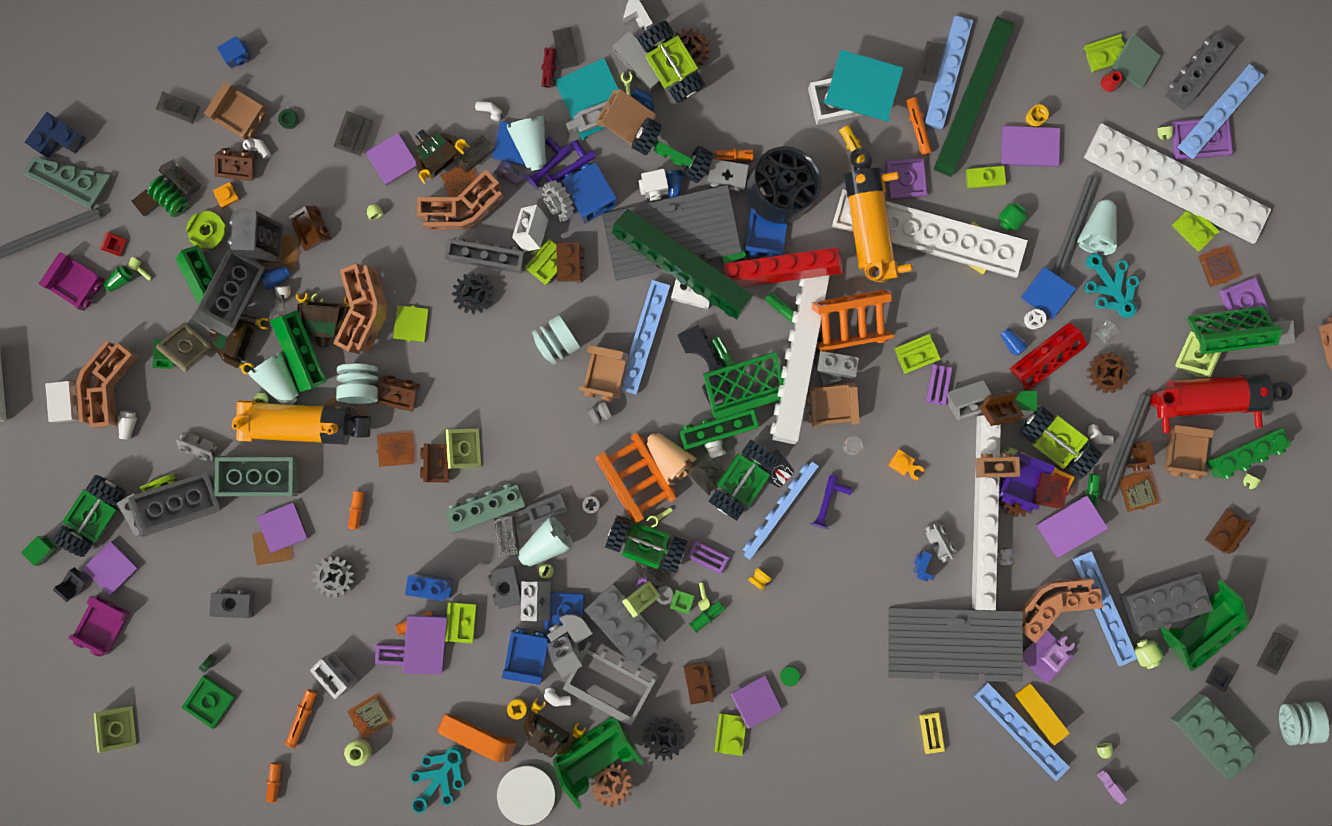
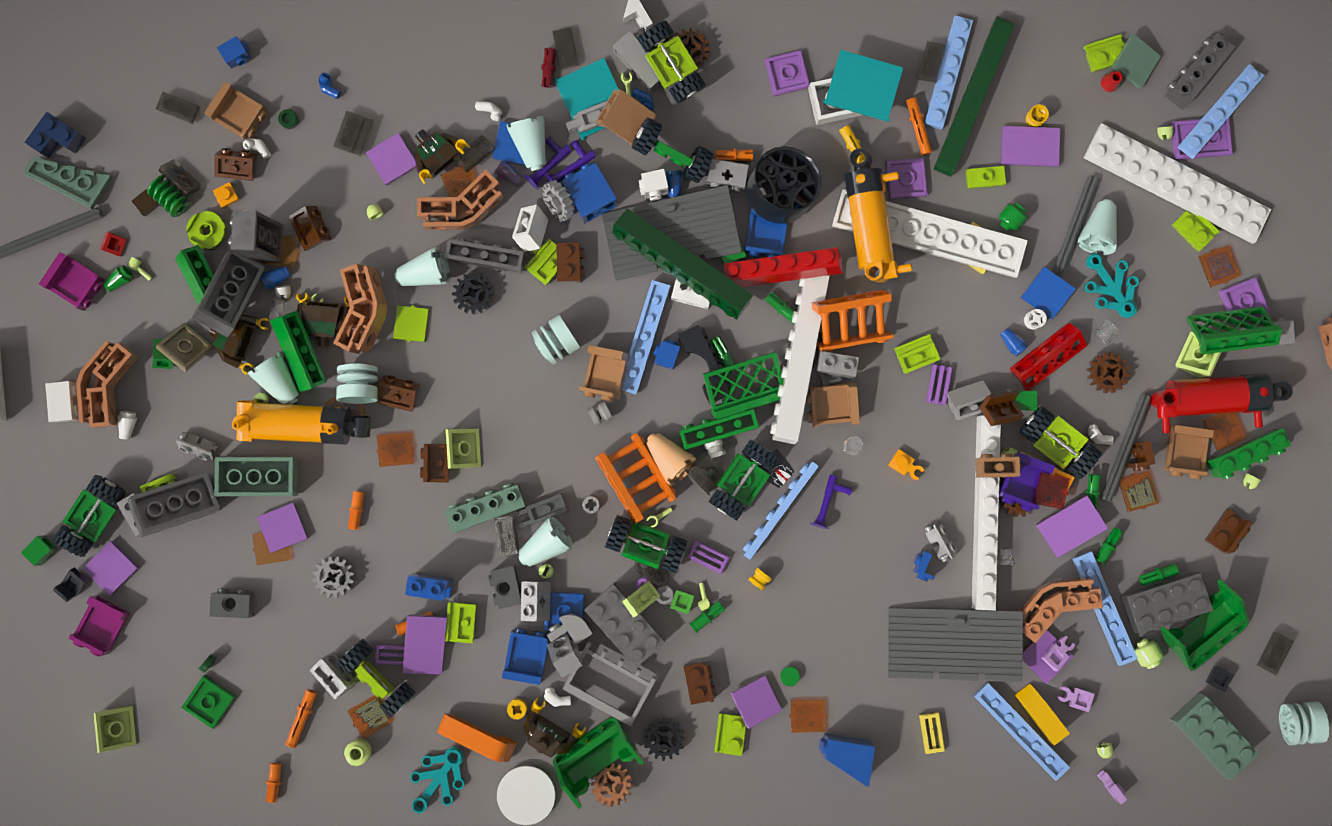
none -> blue arm [318,72,341,99]
none -> black plate [337,639,416,718]
none -> light aqua cone [395,247,450,286]
none -> blue brick [653,339,680,370]
none -> medium lavender tile [764,50,810,97]
none -> clear orange piece [789,700,827,733]
none -> blue slope [819,733,875,786]
none -> lavender plate [1057,686,1095,712]
none -> green axle [1095,527,1123,565]
none -> green axle [1139,563,1179,586]
none -> clear orange piece [1203,413,1246,451]

